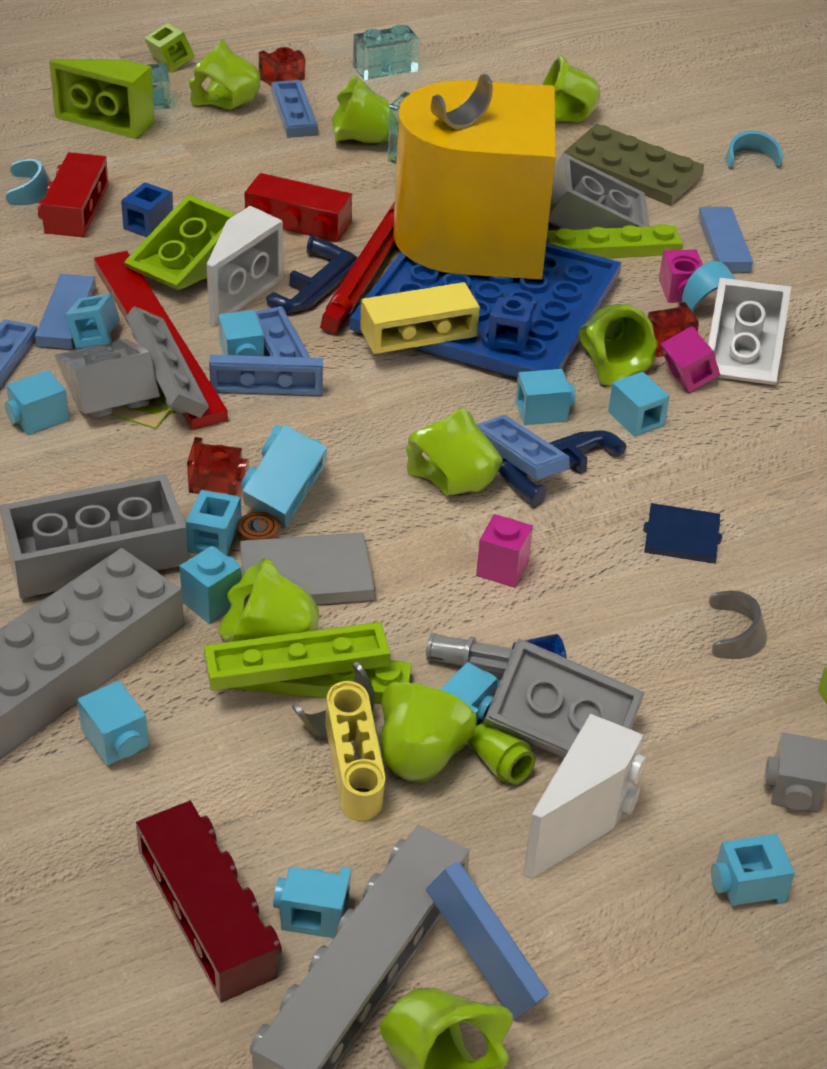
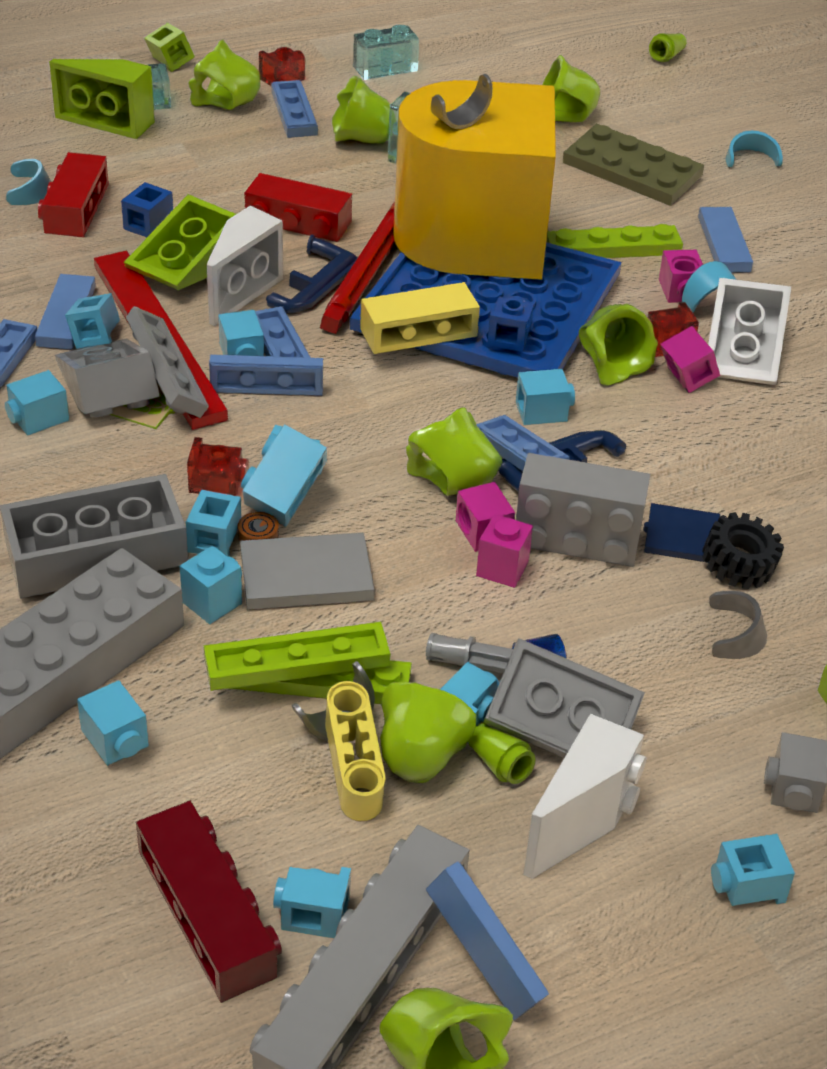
lime piece [218,558,319,642] -> none
light grey slope [549,153,650,230] -> none
medium azure brick [608,372,670,437] -> none
none -> dark pink brick [455,482,515,552]
none -> light grey brick [516,453,651,567]
none -> lime cone [649,33,687,63]
none -> black tyre [702,512,784,589]

